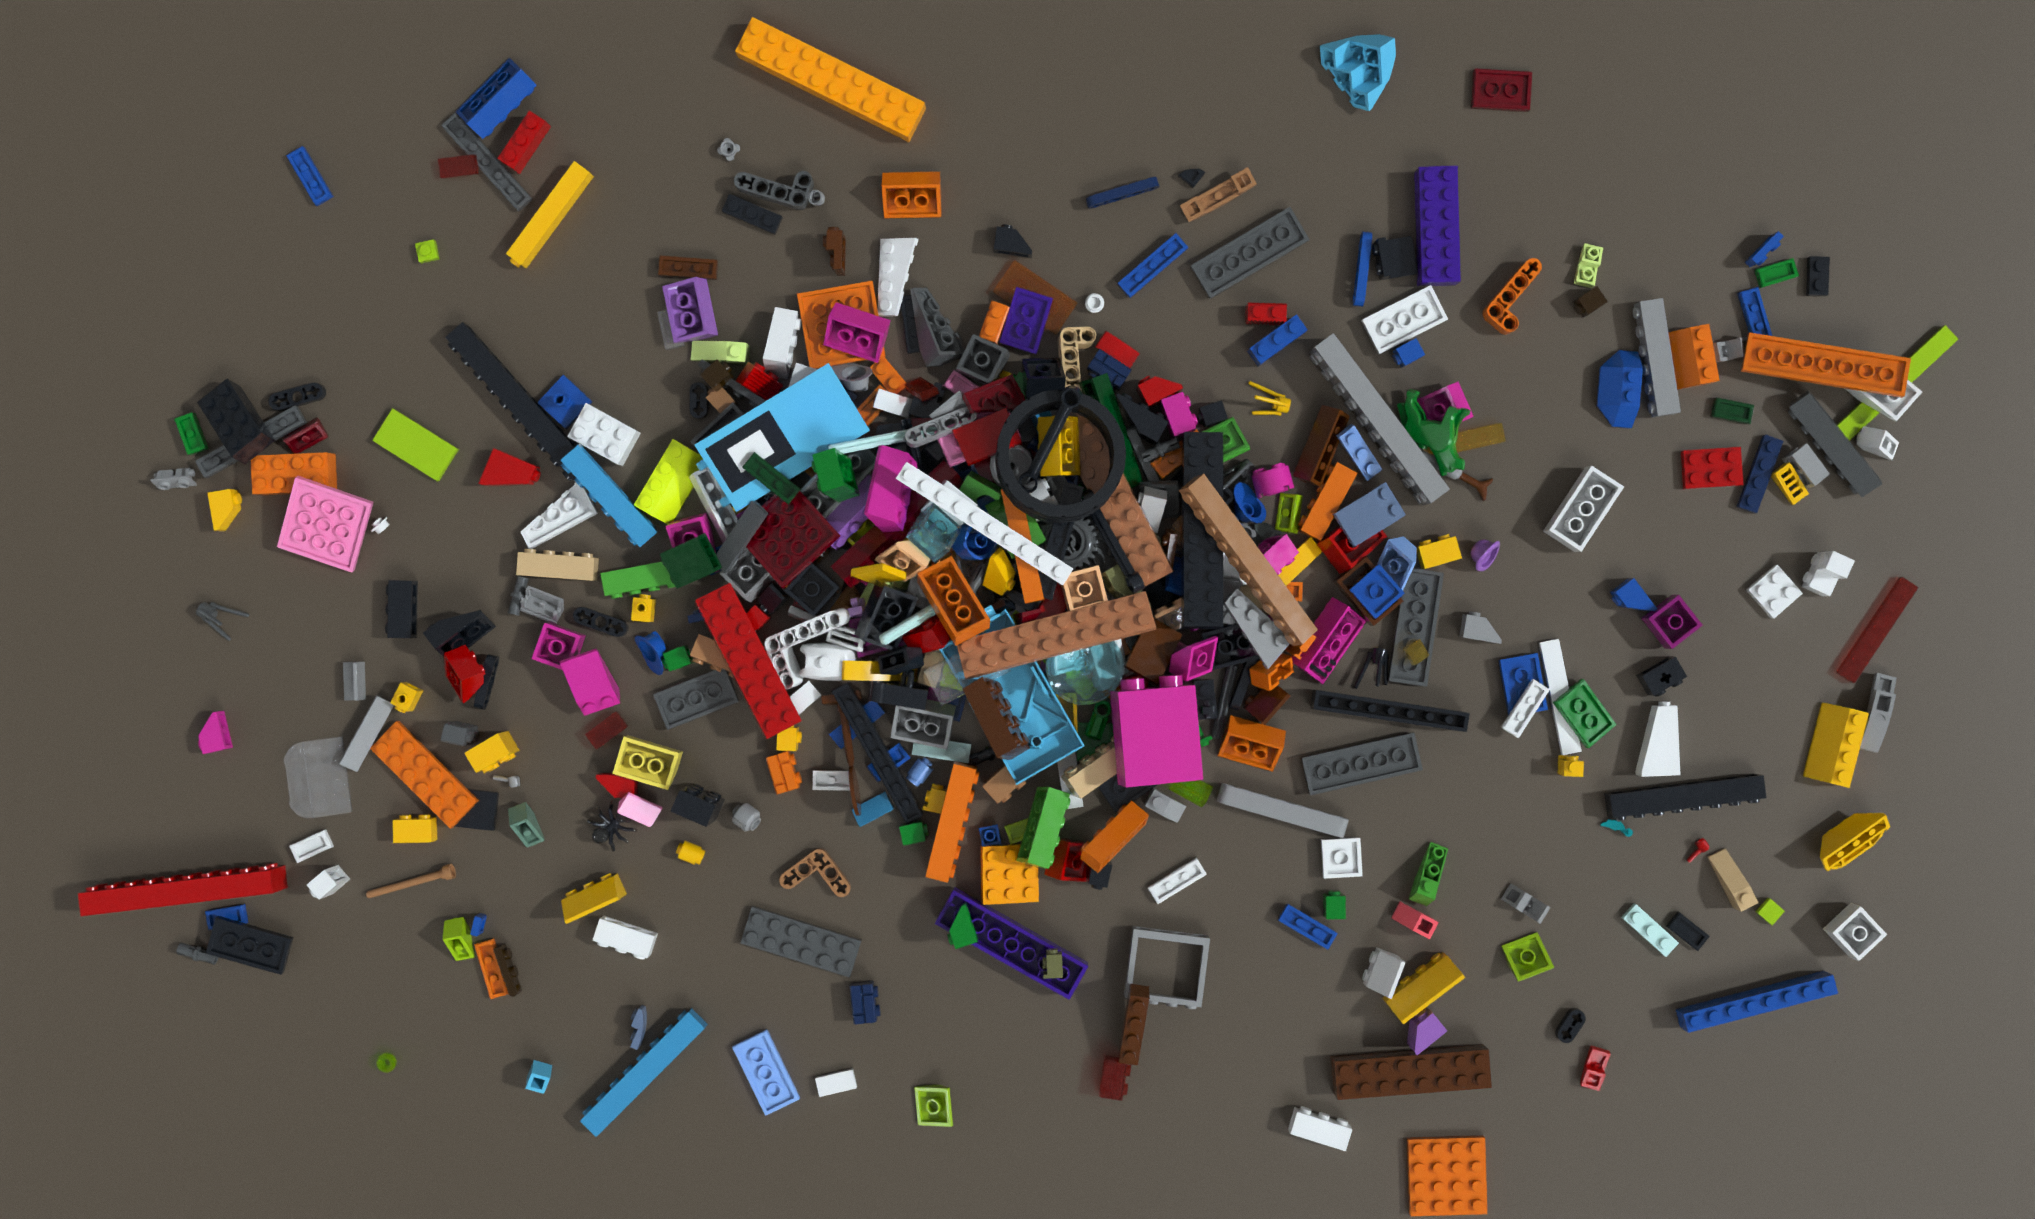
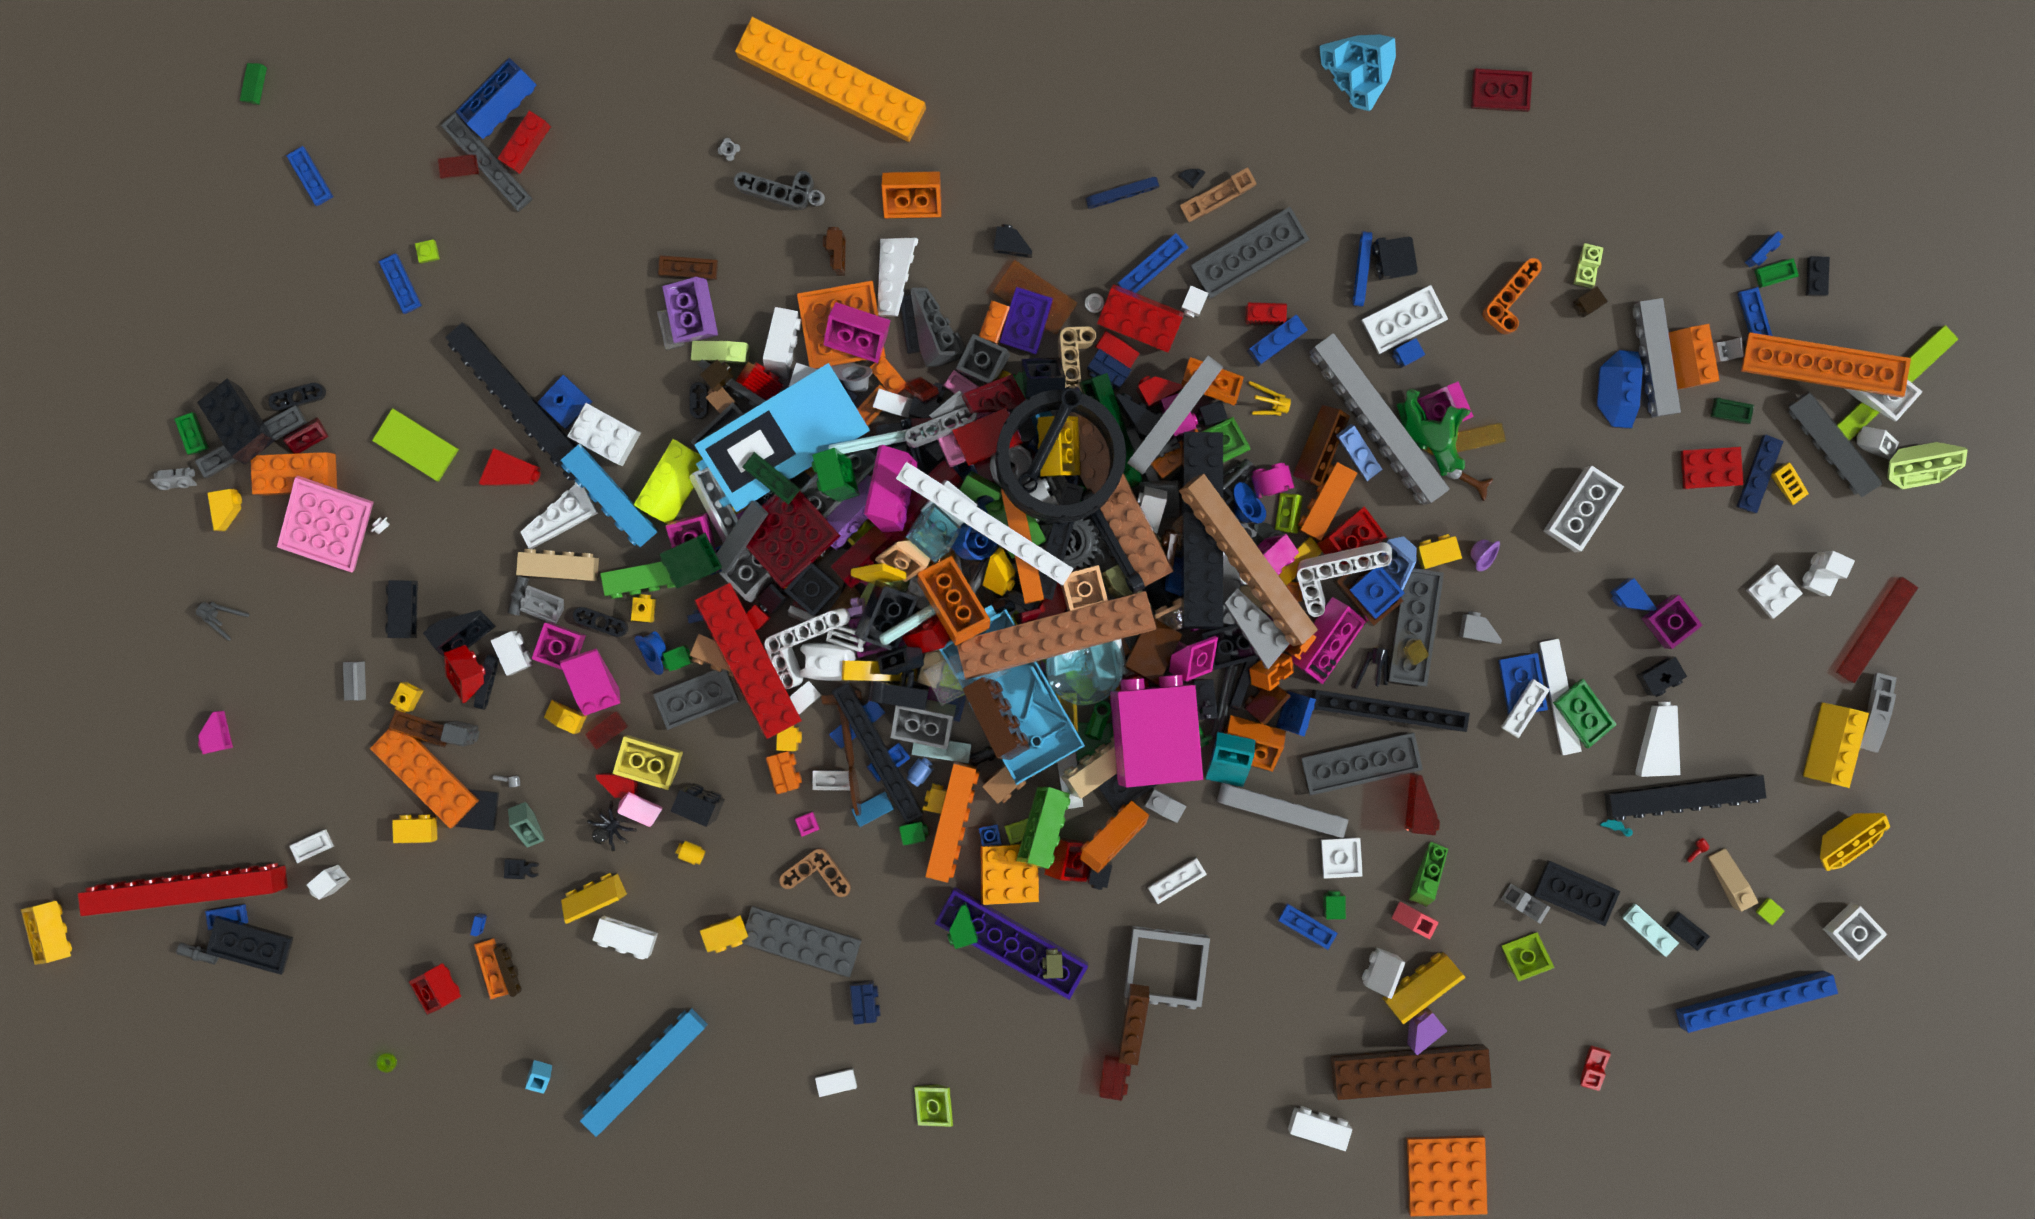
clear plate [284,736,353,819] -> none
light grey tile [339,695,394,772] -> none
medium nougat piece [366,863,456,898] -> none
lime slope [443,917,475,961] -> none
yellow brick [464,731,520,773] -> none
yellow brick [506,161,594,268] -> none
sand blue slope [630,1005,647,1050] -> none
black plate [722,194,783,235] -> none
light grey head [732,803,761,832] -> none
light blue tile [732,1029,800,1116] -> none
clear neon green slope [1169,780,1213,807] -> none
sand blue slope [1333,482,1406,547] -> none
dark purple brick [1414,166,1461,287] -> none
black beam [1555,1008,1586,1043] -> none
yellow brick [1558,755,1584,777] -> none
light grey hinge [1782,443,1830,489] -> none
none -> yellow slope [21,900,72,965]
none -> green slope [240,63,267,105]
none -> blue tile [378,253,422,314]
none -> reddish brown plate [389,710,447,748]
none -> red slope [409,963,461,1015]
none -> white brick [491,631,532,676]
none -> black plate [504,858,539,879]
none -> yellow slope [544,700,587,734]
none -> yellow brick [700,915,748,953]
none -> dark pink tile [795,811,820,837]
none -> red brick [1097,284,1184,353]
none -> light grey beam [1127,355,1223,475]
none -> white brick [1180,286,1208,318]
none -> orange plate [1181,357,1244,406]
none -> teal slope [1205,732,1256,787]
none -> blue plate [1276,691,1316,737]
none -> white beam [1297,542,1392,617]
none -> clear red slope [1405,772,1440,835]
none -> black plate [1533,860,1620,926]
none -> yellowish green wedge [1887,442,1968,489]

